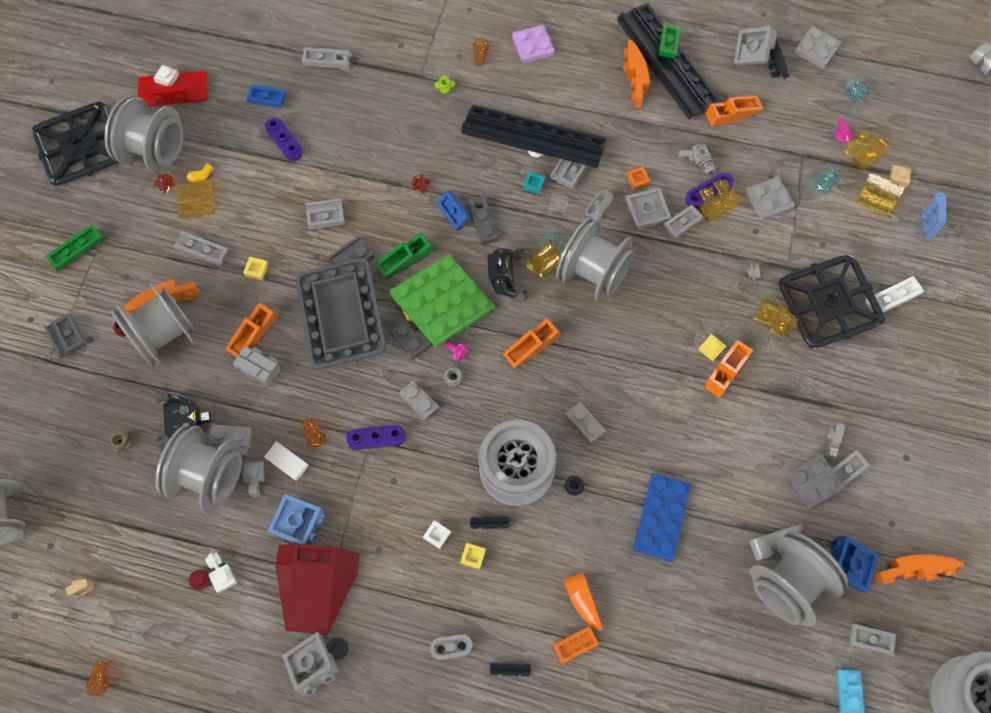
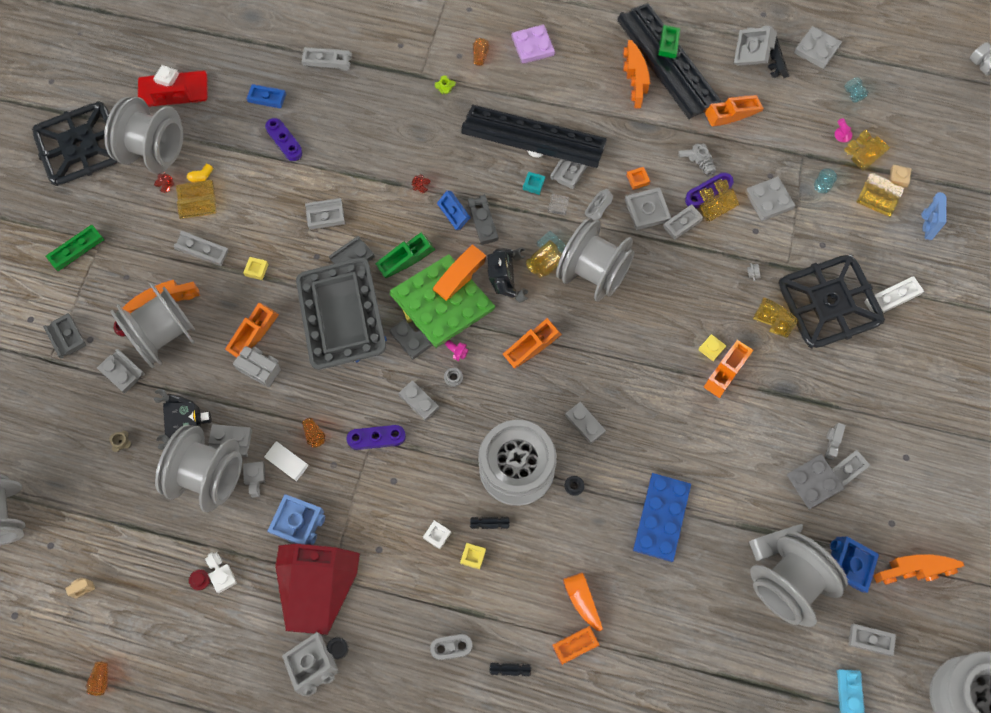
none -> light grey plate [97,349,145,394]
none -> orange slope [433,244,486,301]

